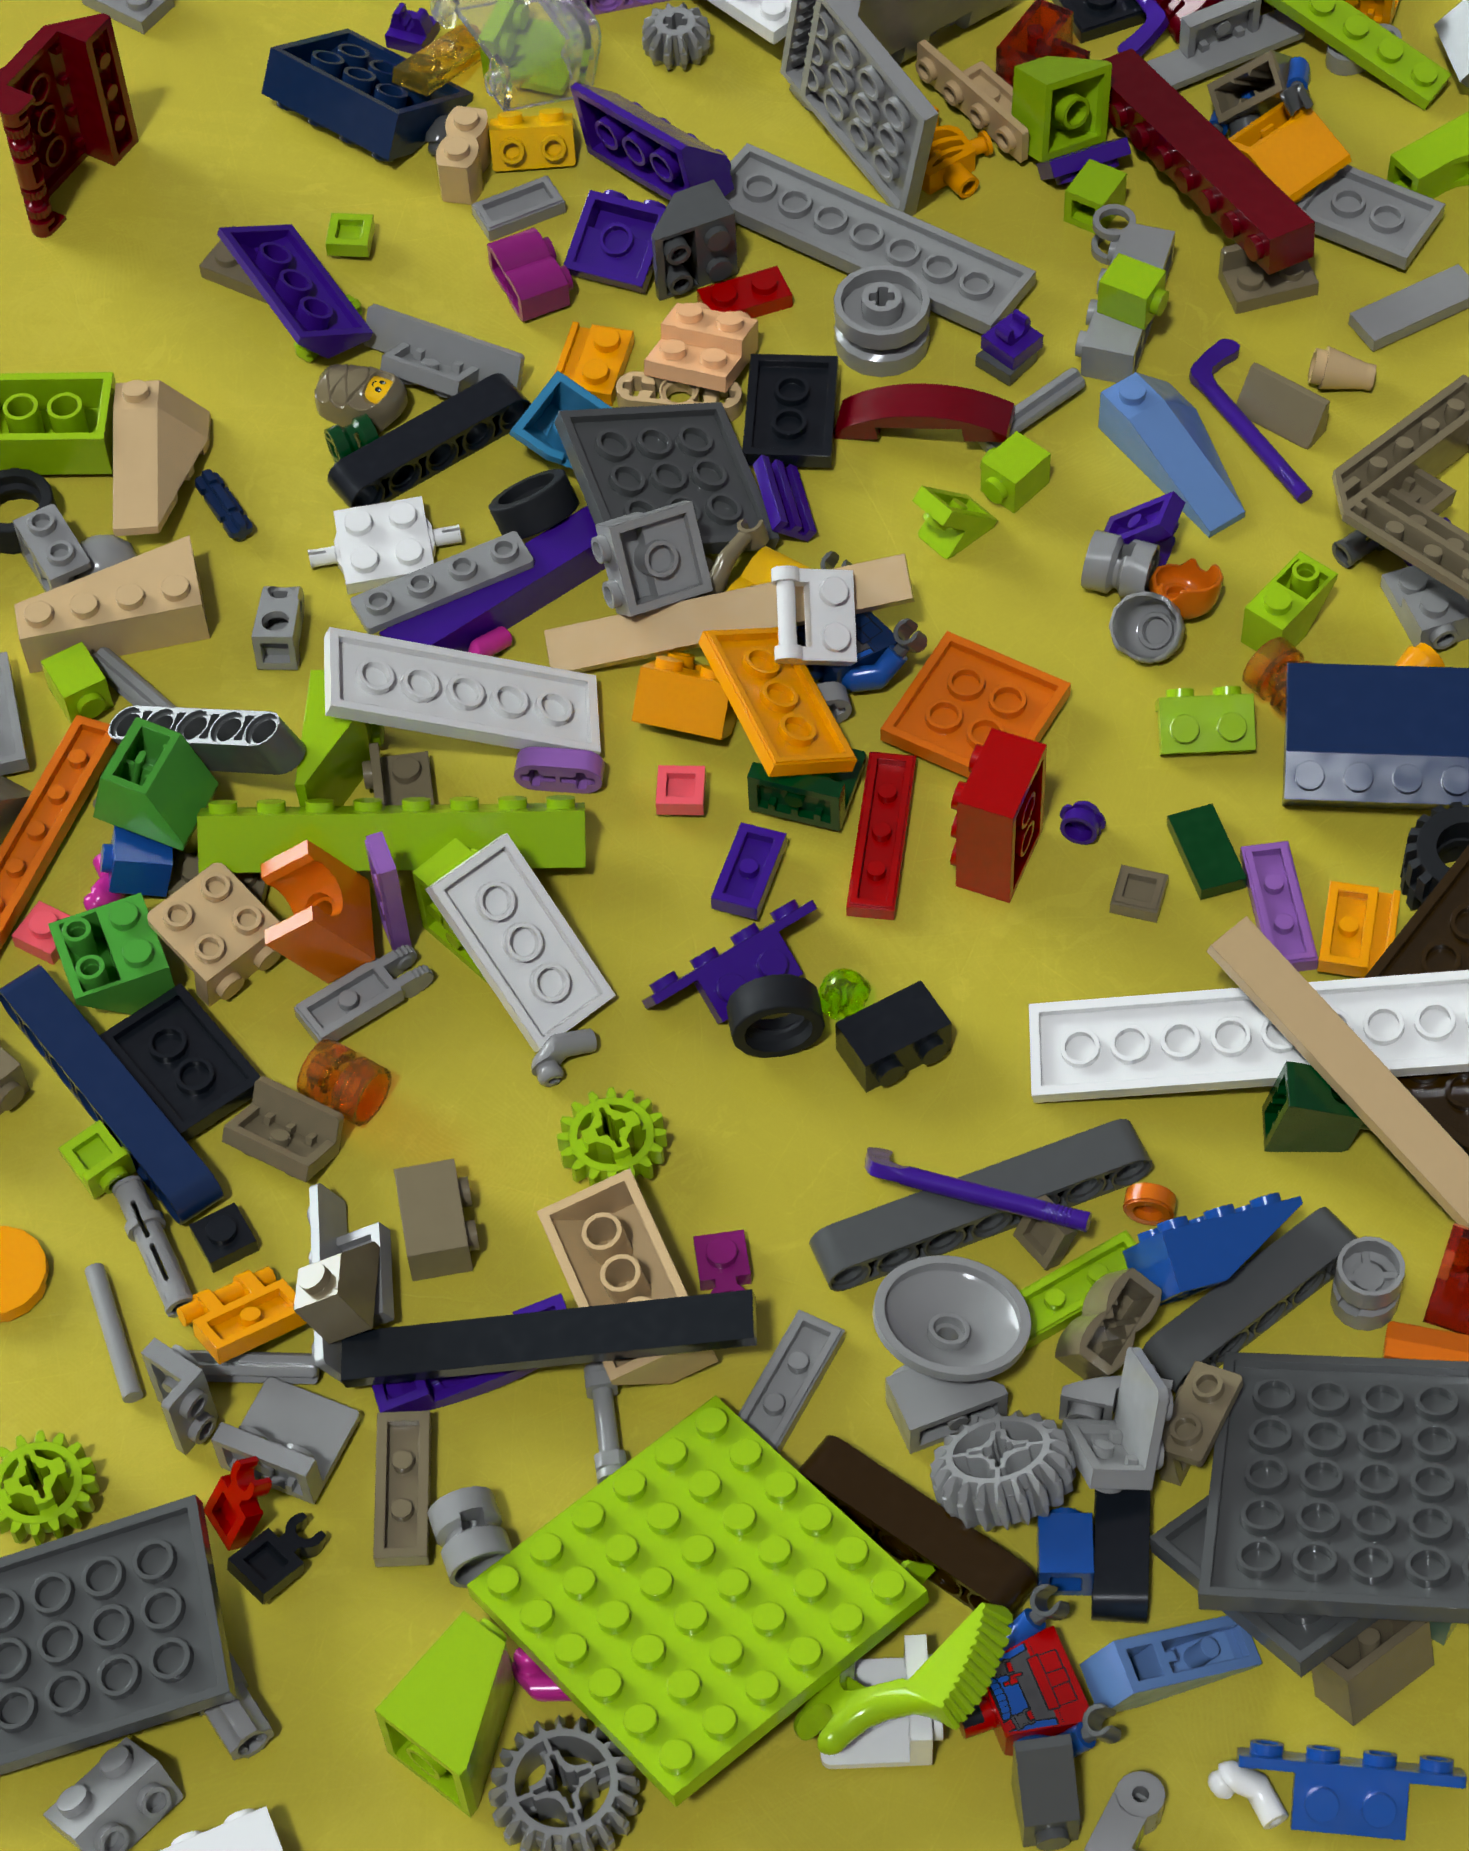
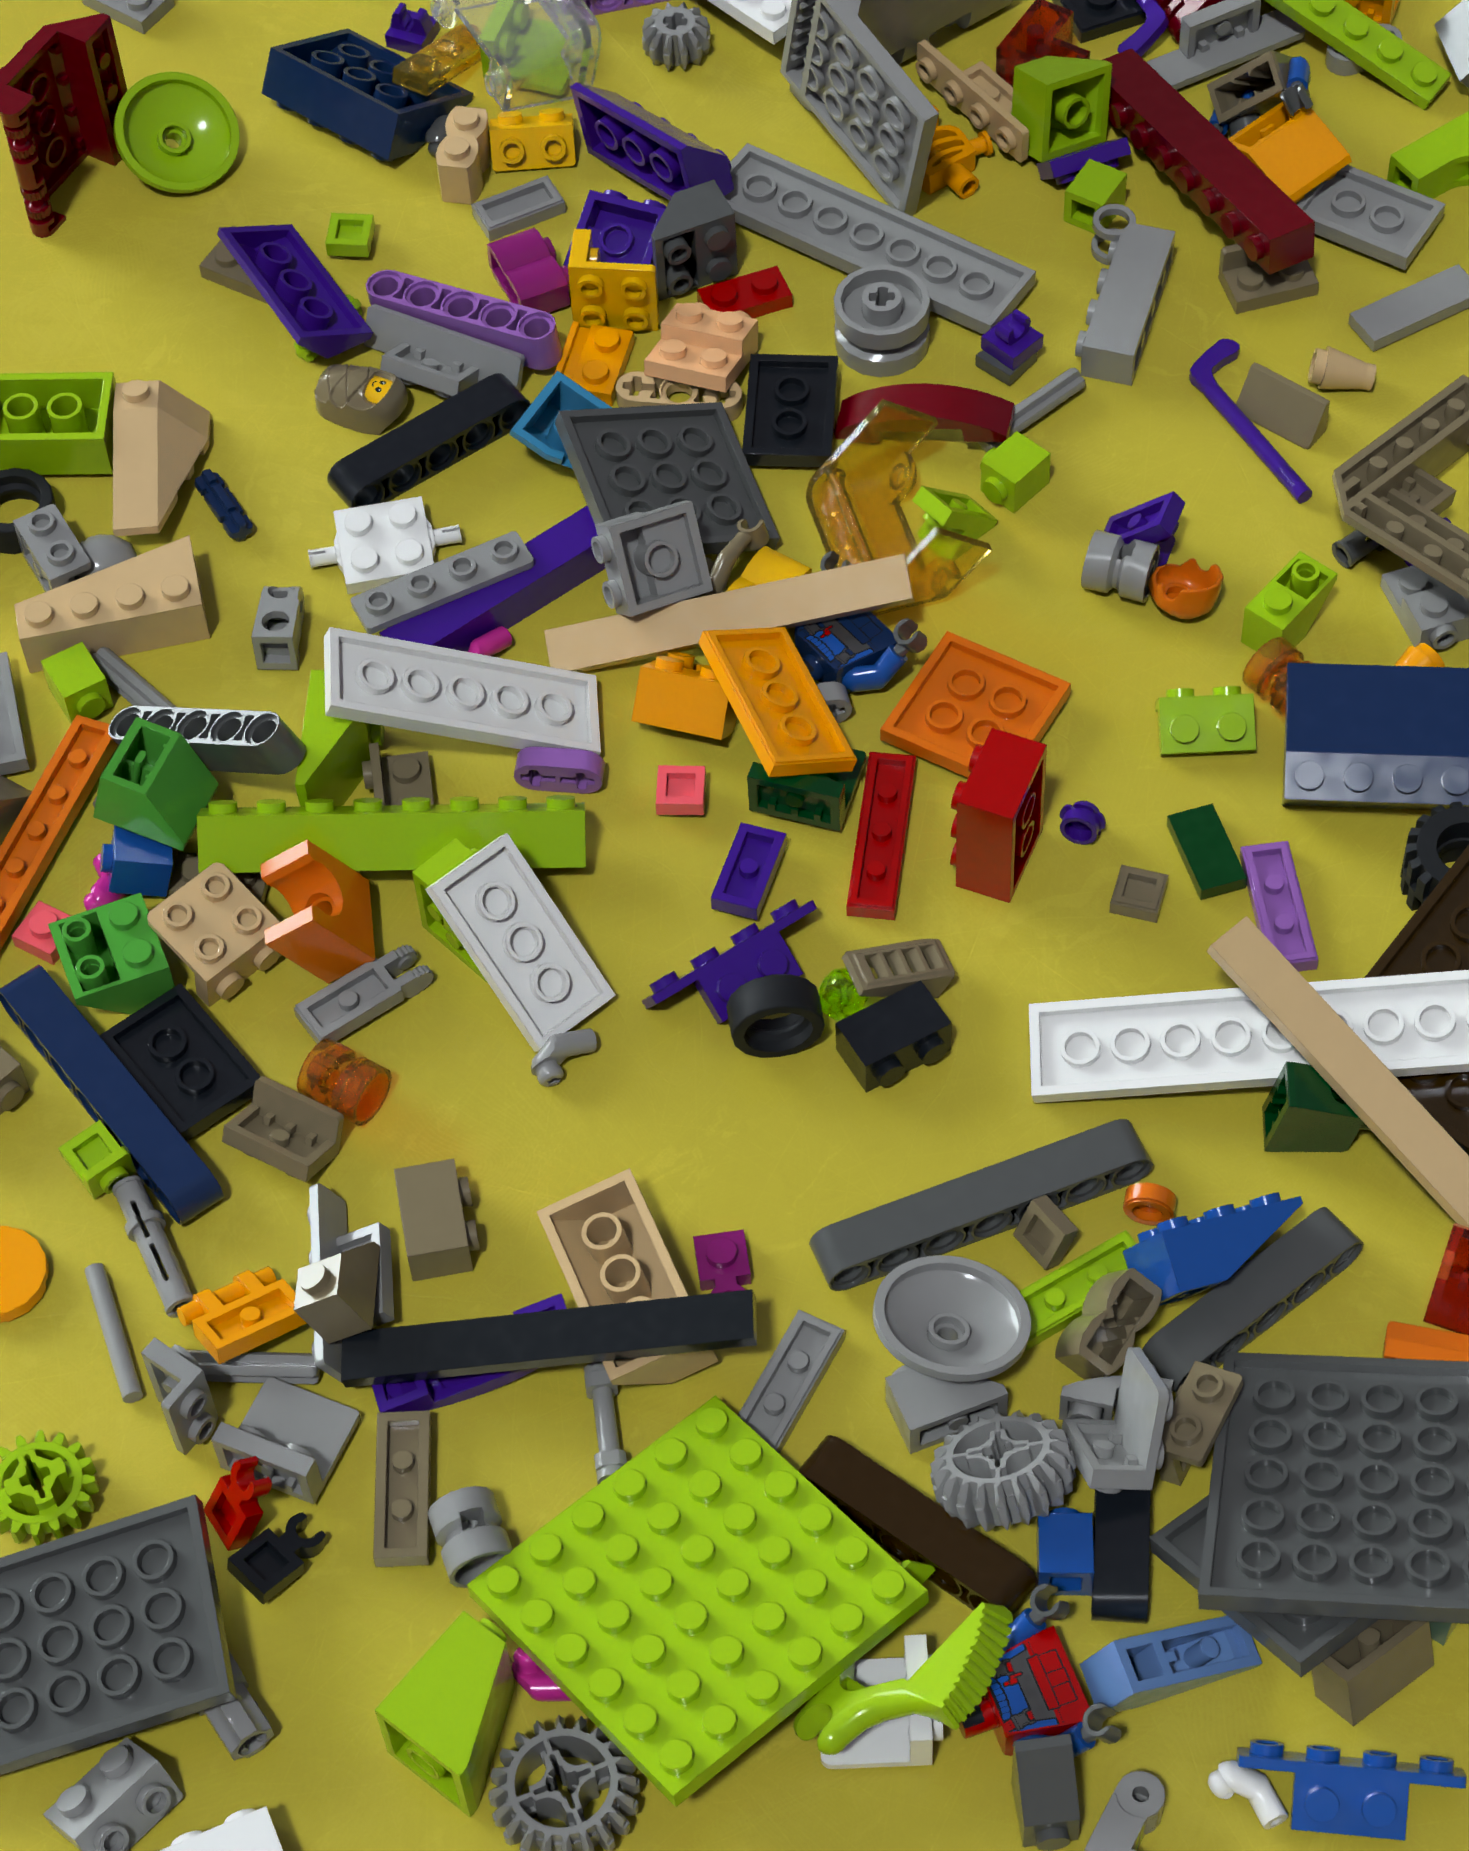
black plate [189,1202,259,1273] -> none
dark green wheel [324,414,379,463] -> none
medium lavender tile [364,831,412,950] -> none
black tyre [488,469,580,539] -> none
lime gear [557,1087,667,1186] -> none
dark purple tile [753,454,817,542] -> none
white plate [771,565,857,666] -> none
dark purple piece [865,1147,1092,1232] -> none
lime brick [1097,253,1169,330] -> none
medium blue wedge [1098,372,1245,538] -> none
light grey hair [1109,591,1185,664] -> none
light orange plate [1317,881,1401,978] -> none
light grey wheel [1330,1236,1405,1331] -> none
none -> lime dish [113,72,240,193]
none -> medium lavender beam [366,270,563,370]
none -> yellow bracket [568,229,660,331]
none -> clear yellow windscreen [806,399,992,616]
none -> dark tan slope [842,939,955,998]

